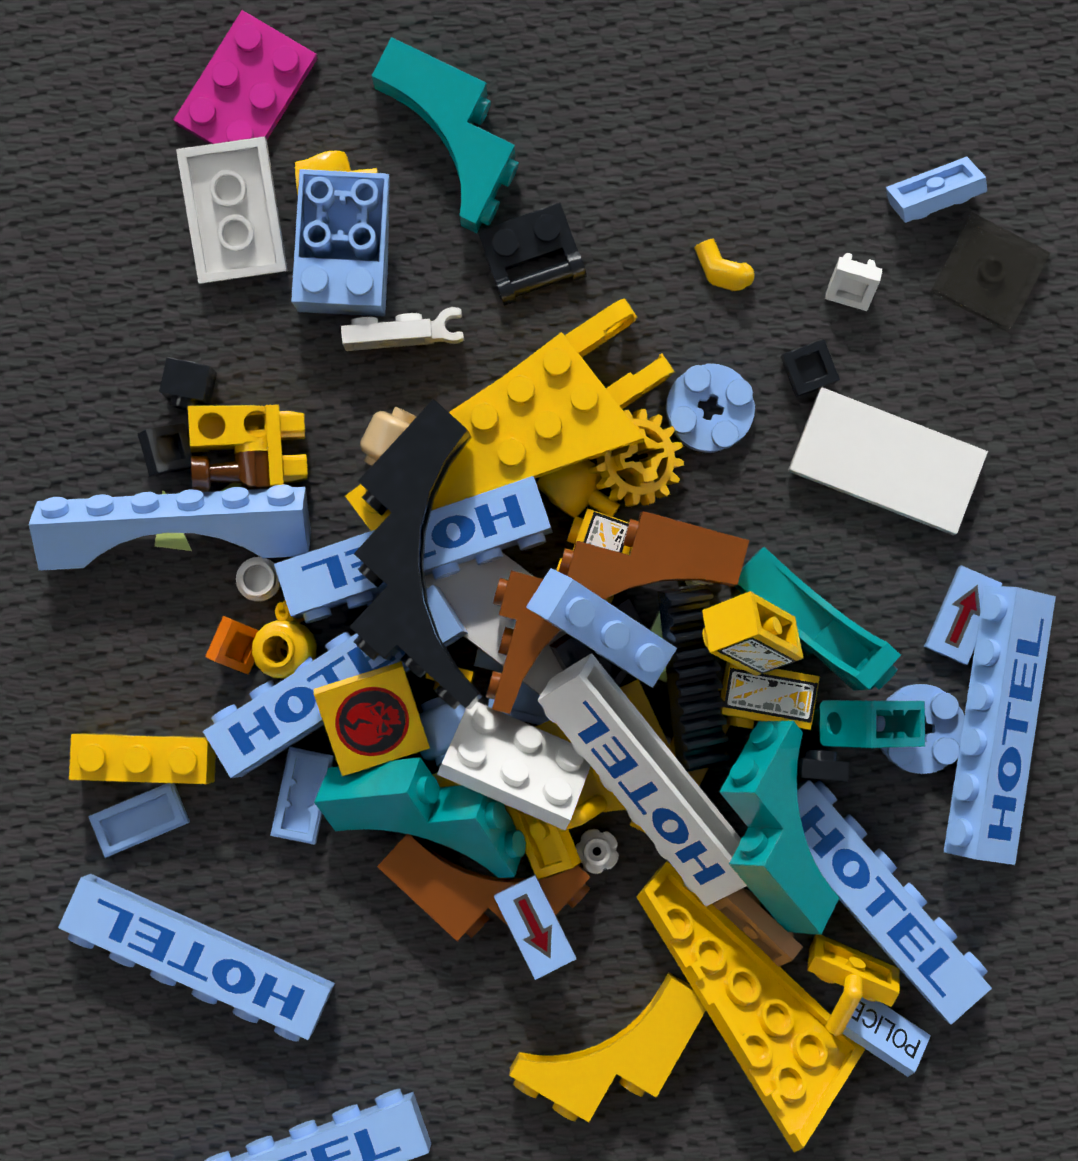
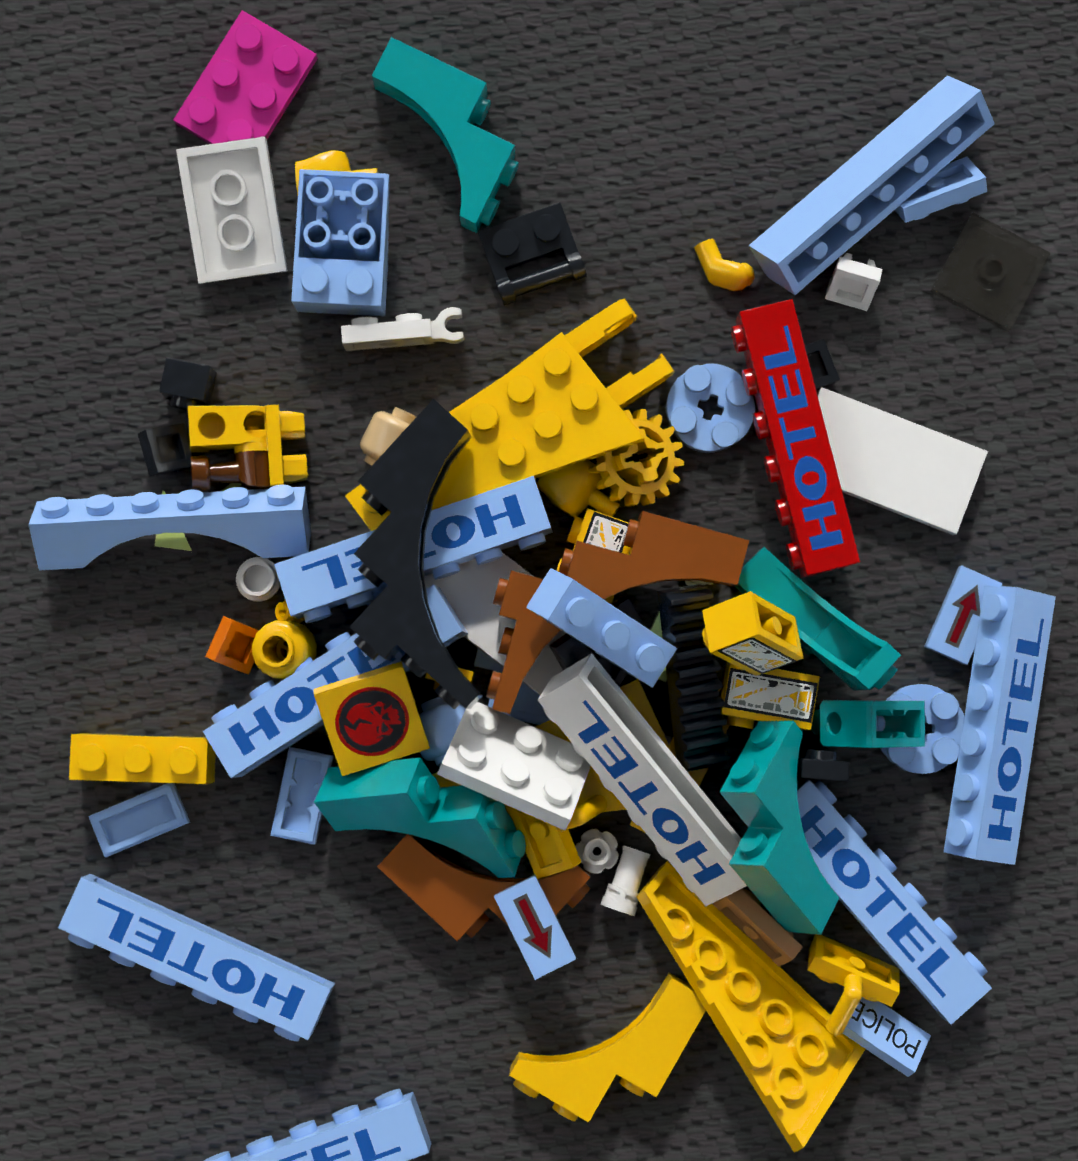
none -> white pin [600,846,651,916]
none -> red brick [731,299,860,578]
none -> light blue brick [749,75,995,295]

